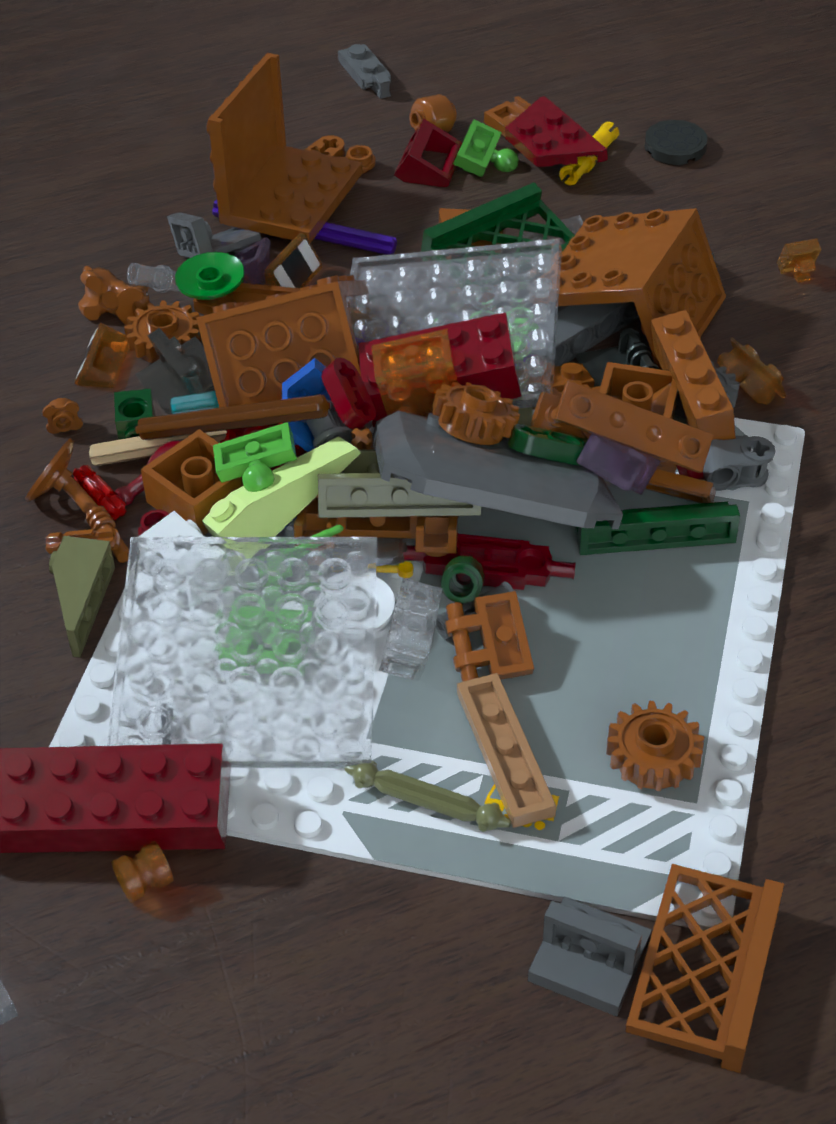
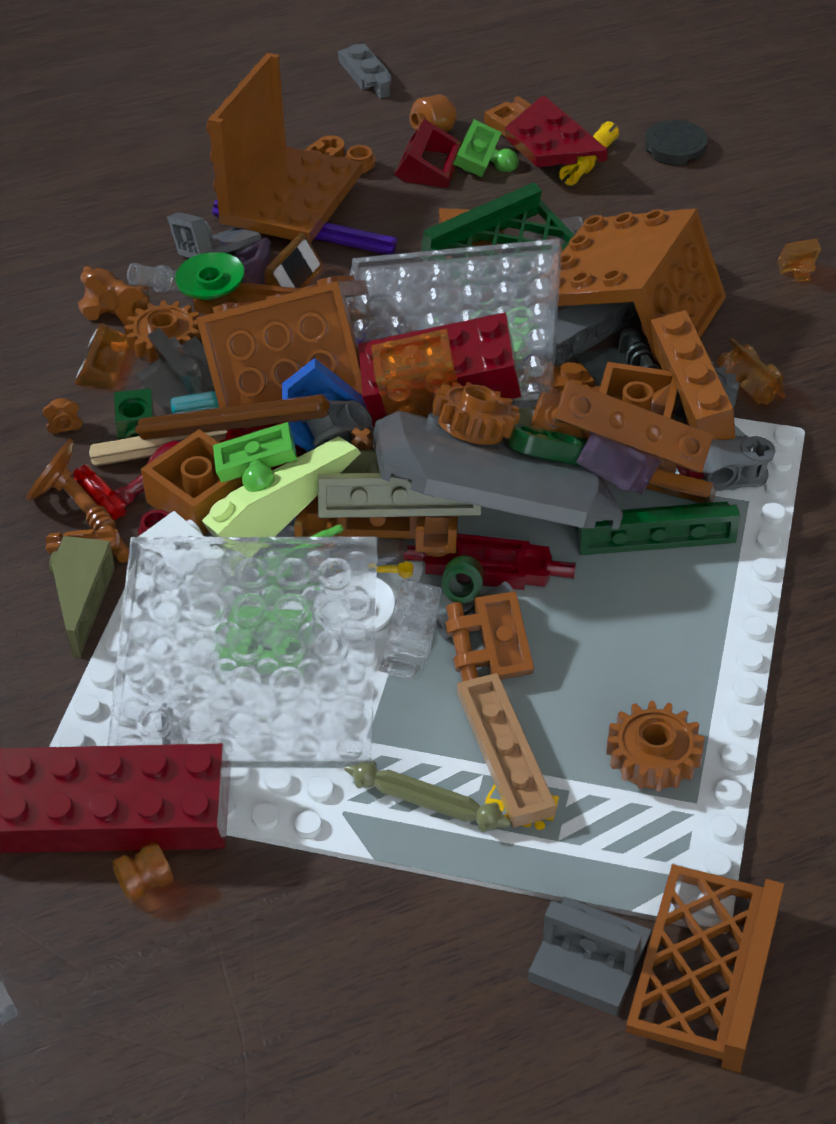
dark red beam [321,357,376,430] -> none

